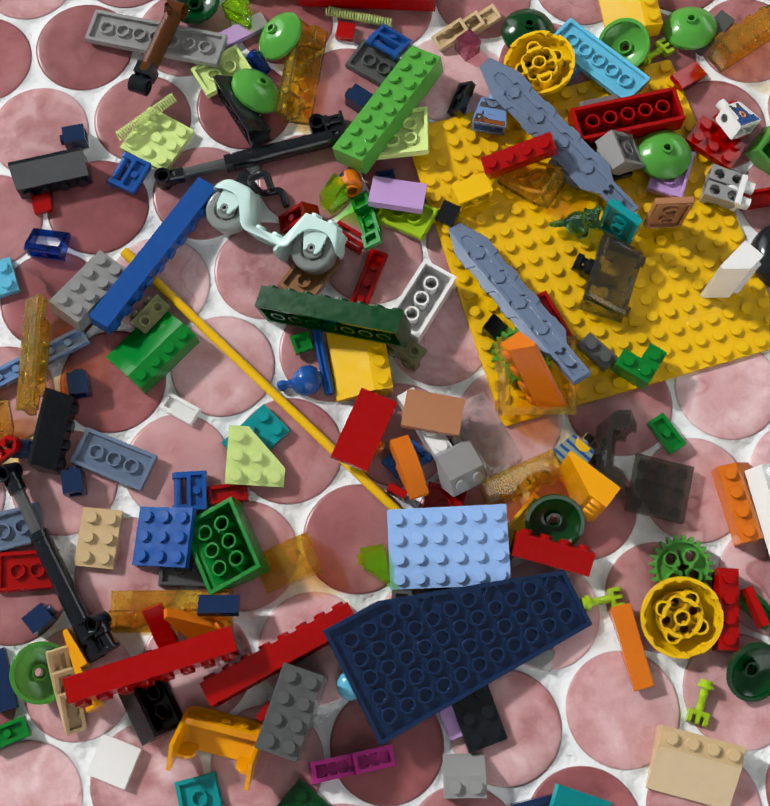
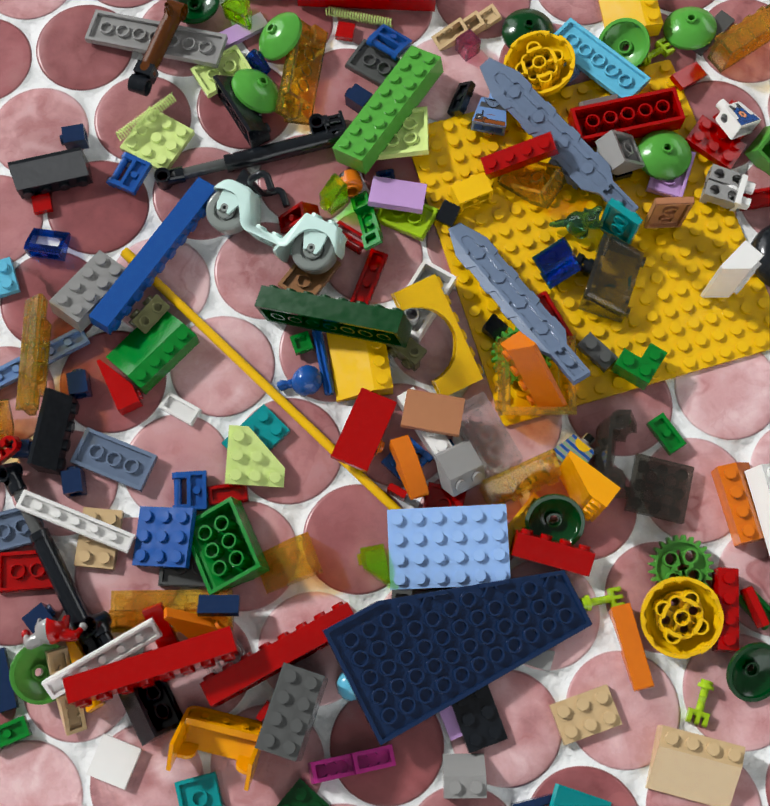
none -> white tile [15,489,136,554]
none -> piece [21,615,88,650]
none -> white tile [41,617,163,700]
none -> red slope [97,359,144,415]
none -> yellow arch [391,274,483,396]
none -> clear blue slope [532,237,582,289]
none -> tan plate [549,684,622,745]

